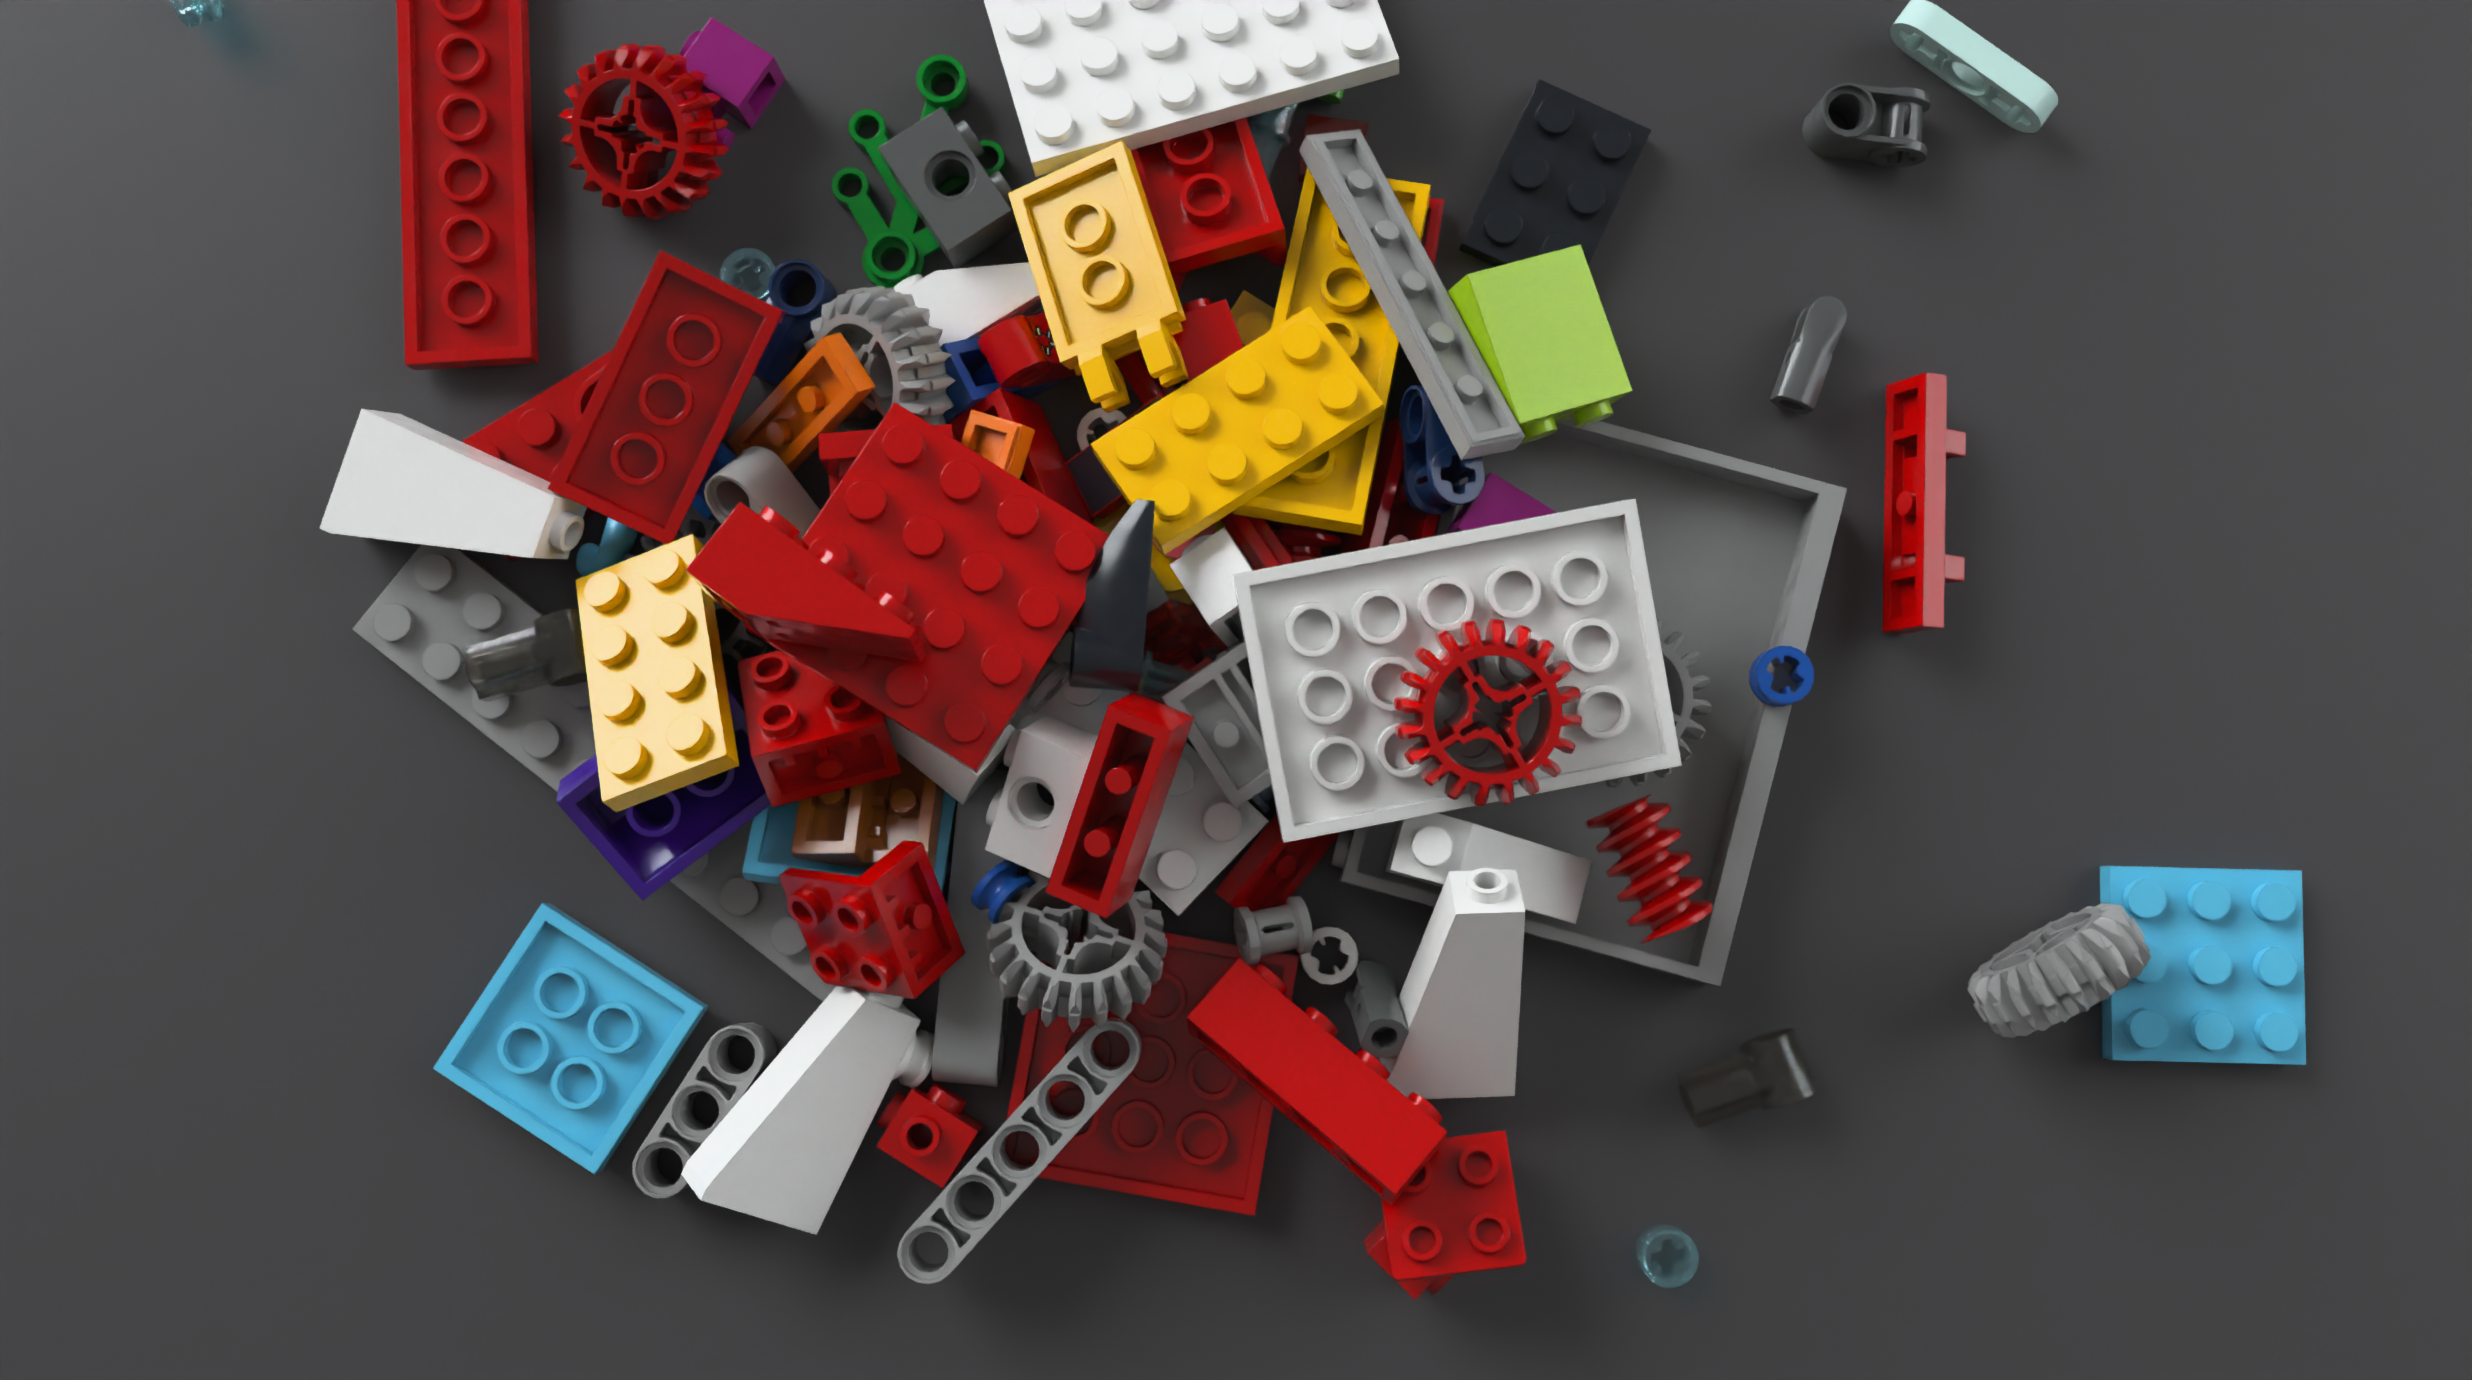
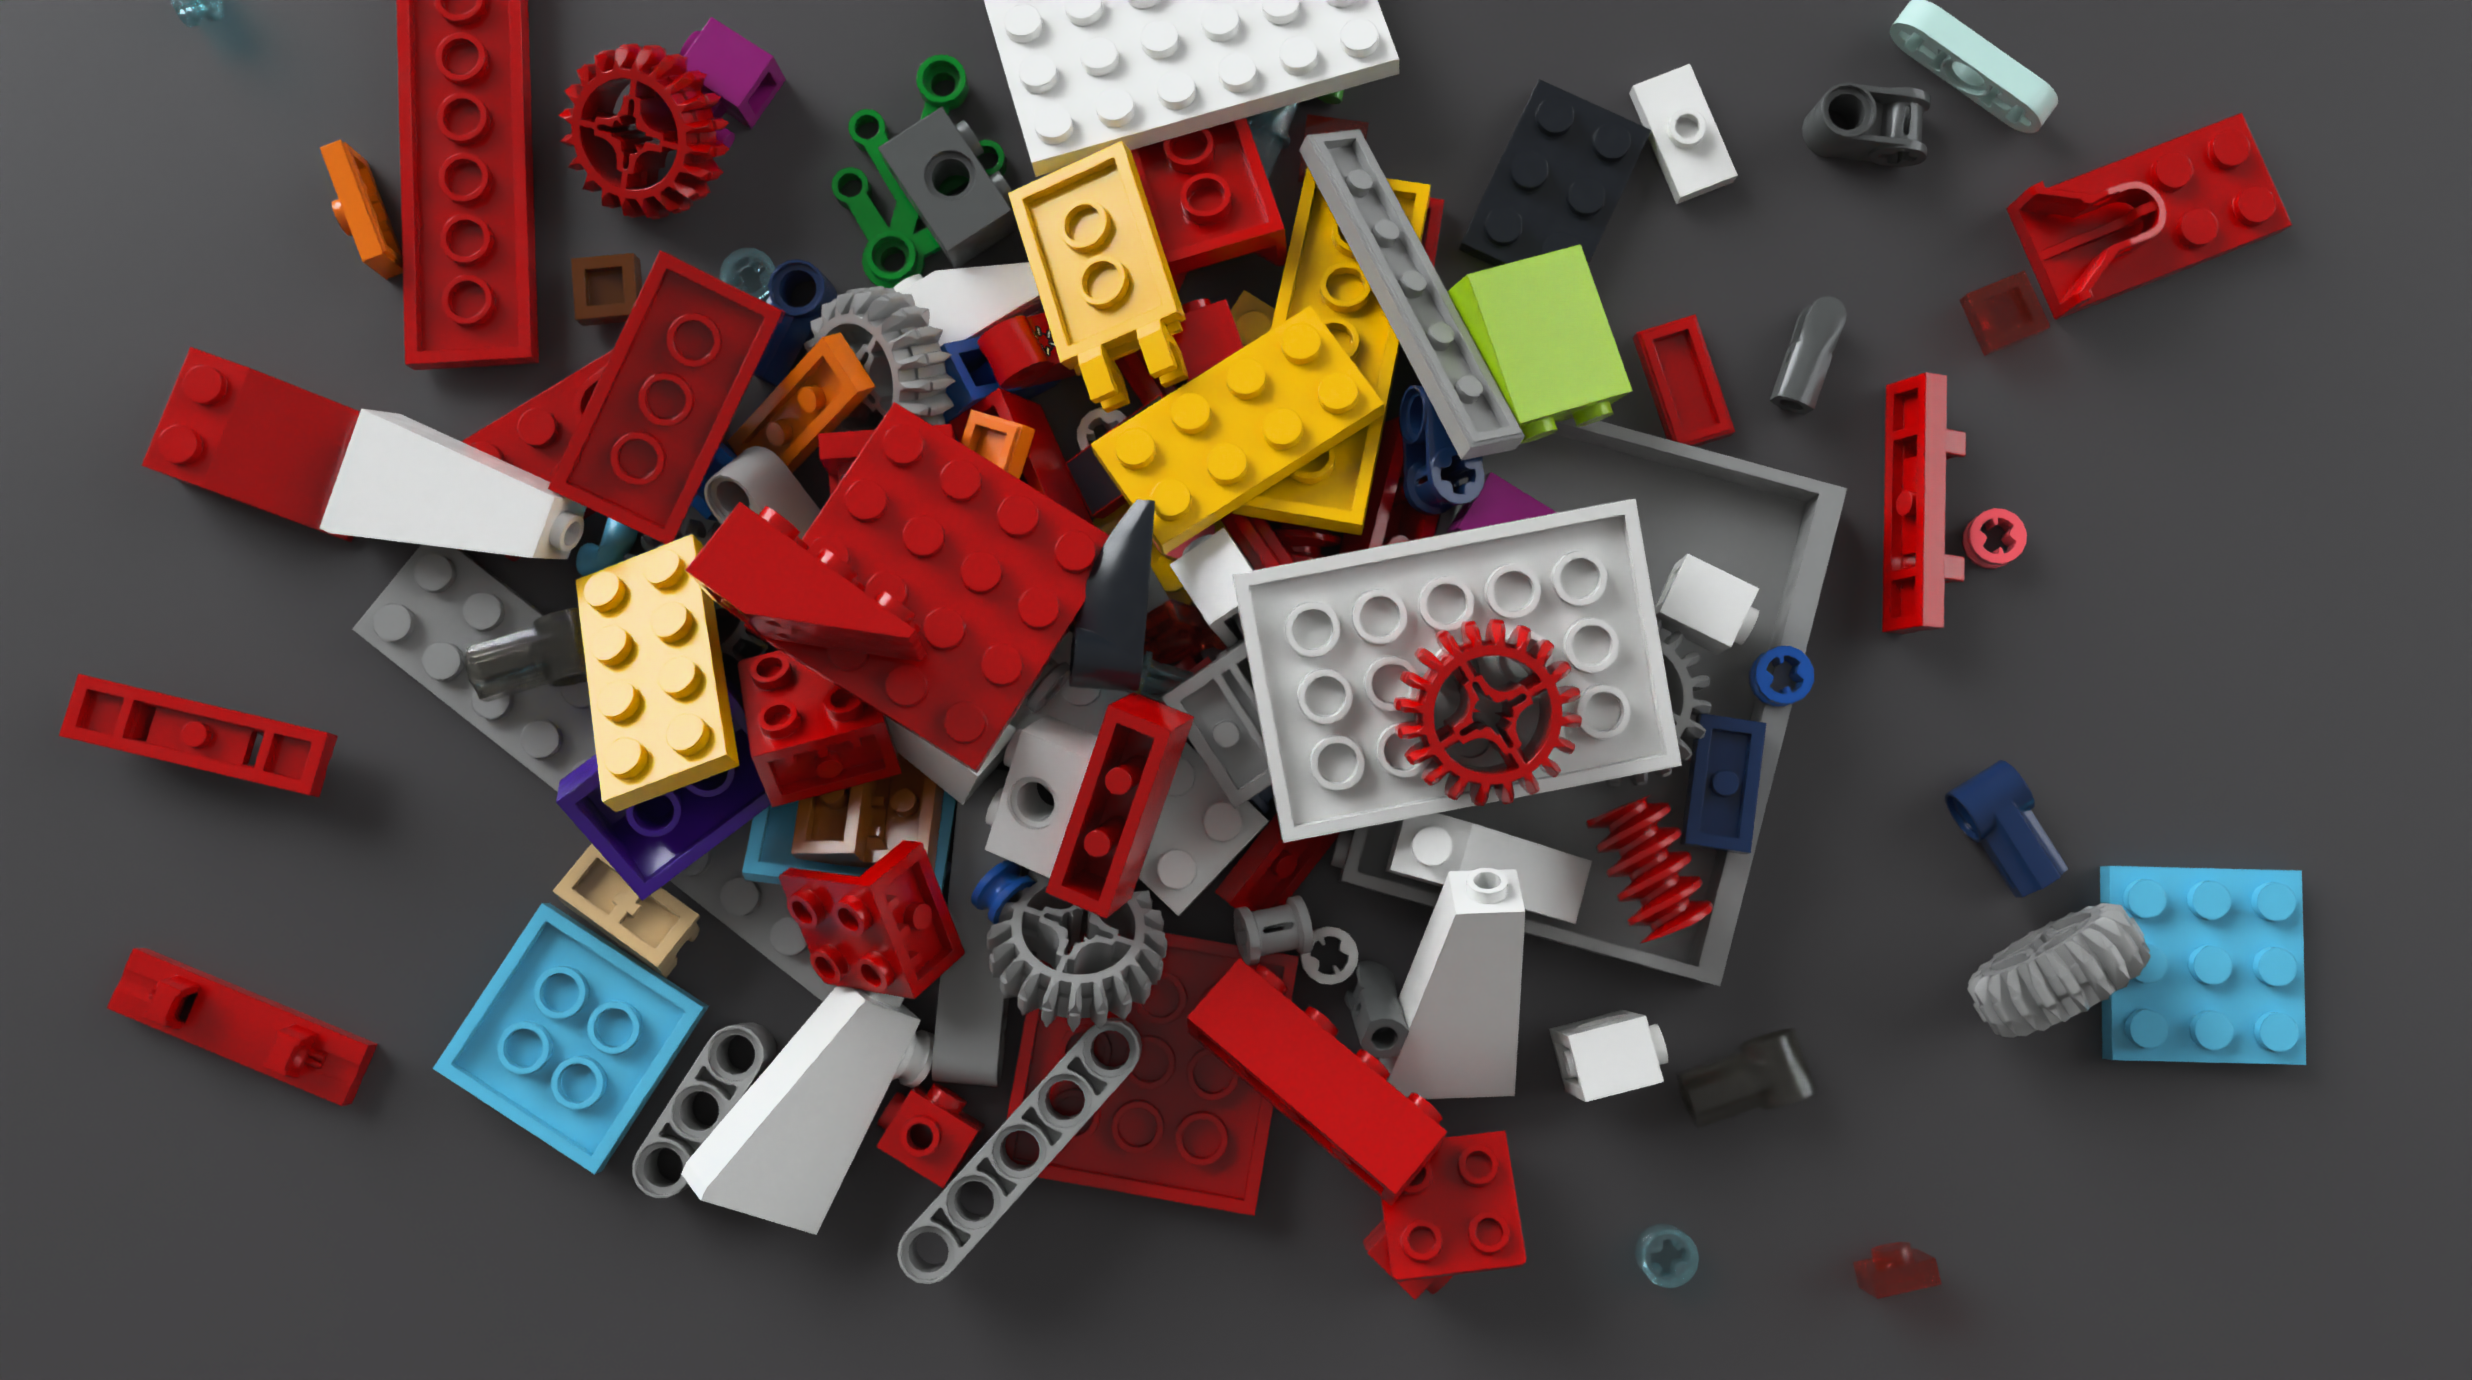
none -> red hinge [59,674,338,798]
none -> red hinge [107,948,378,1106]
none -> red slope [141,347,360,542]
none -> orange plate [319,139,403,279]
none -> tan hinge [553,843,700,978]
none -> reddish brown plate [571,253,642,326]
none -> white brick [1549,1010,1668,1102]
none -> white plate [1629,64,1738,204]
none -> red tile [1633,314,1735,447]
none -> white brick [1654,554,1760,655]
none -> dark blue plate [1680,714,1767,854]
none -> clear red plate [1853,1242,1942,1299]
none -> dark blue piece [1945,760,2069,898]
none -> clear red plate [1959,270,2050,356]
none -> coral bush [1962,508,2027,569]
none -> red plate [2006,113,2292,320]

